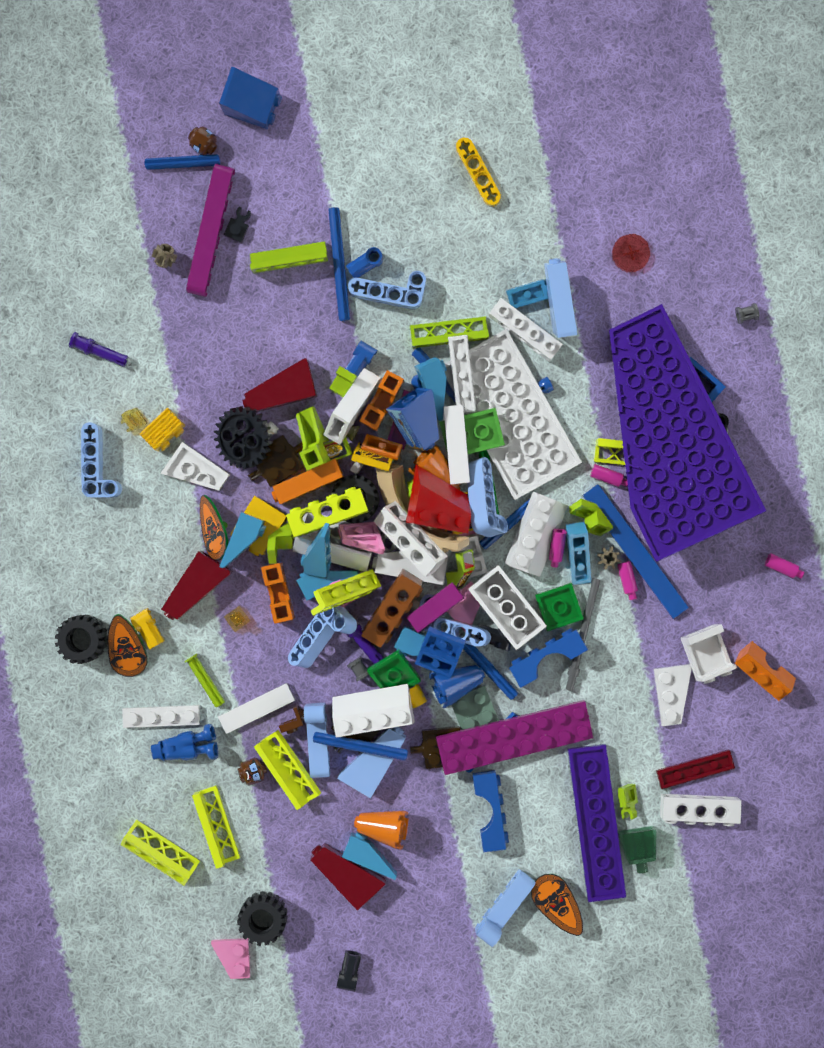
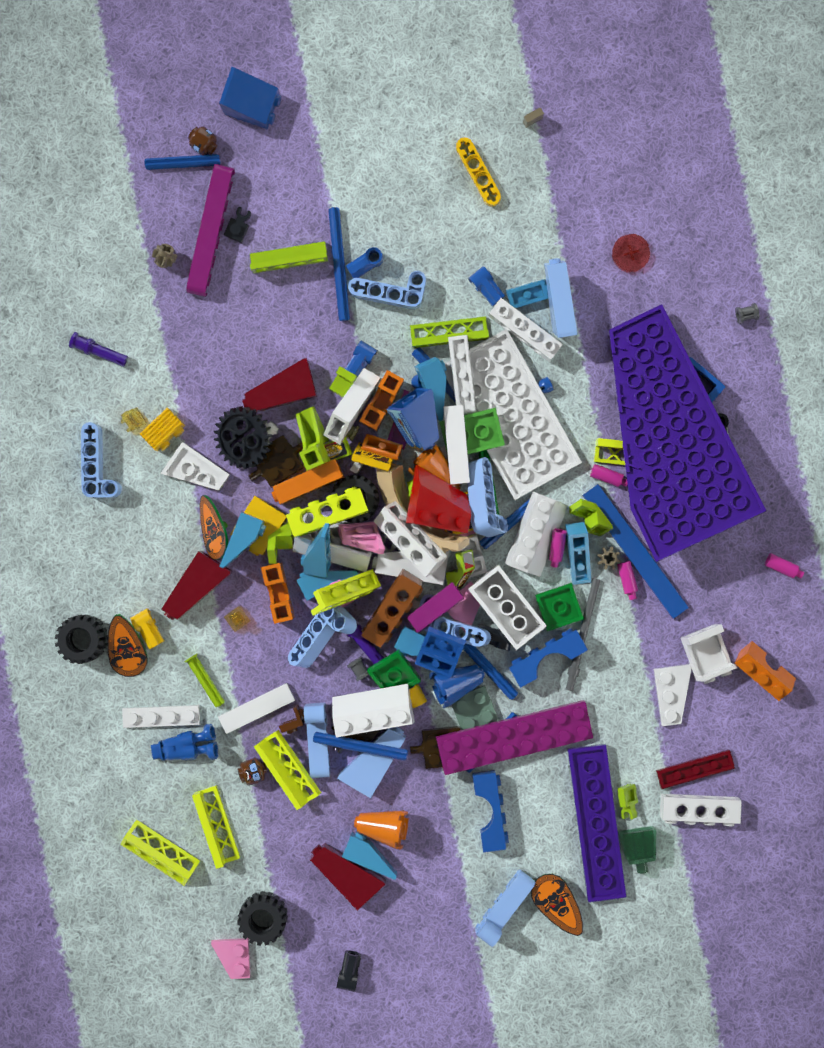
none -> blue piece [468,266,505,307]
none -> dark tan tile [523,108,544,128]

